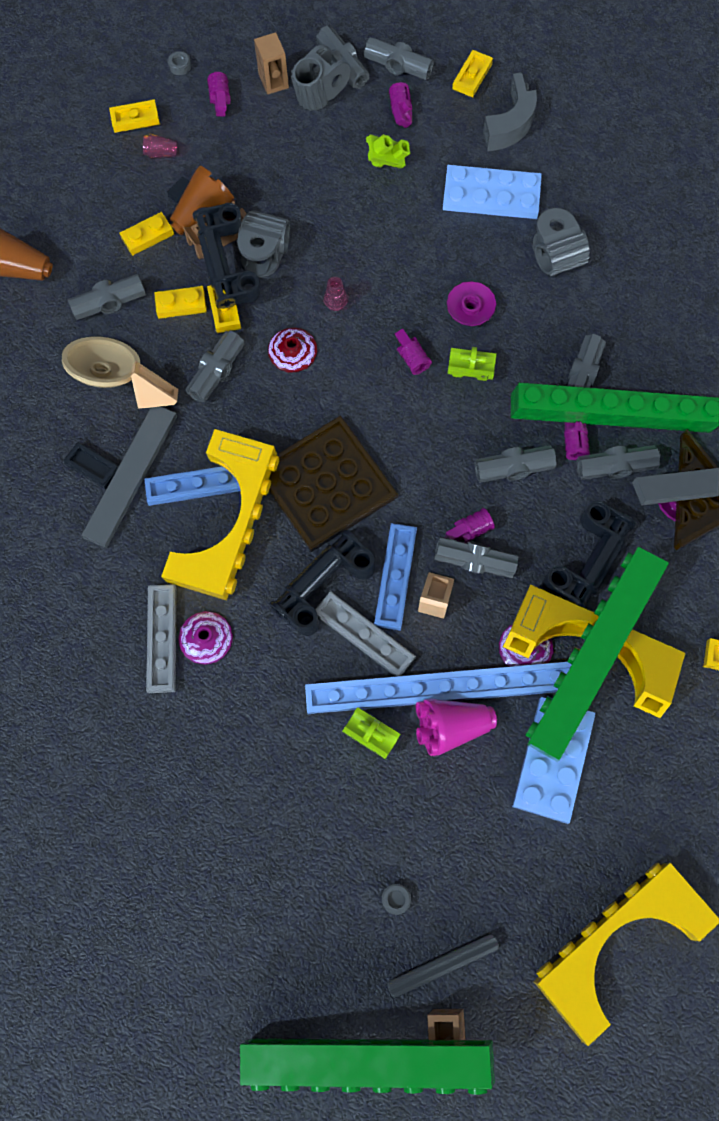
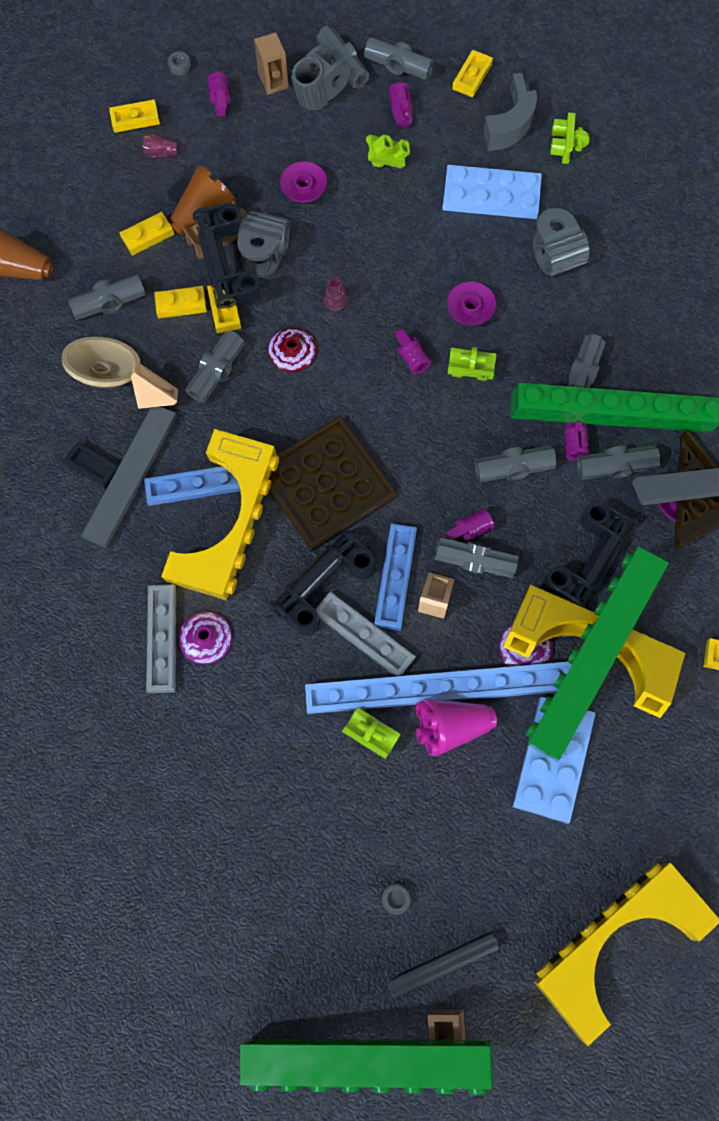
none -> magenta dish [280,161,327,203]
none -> lime hips [550,112,590,164]

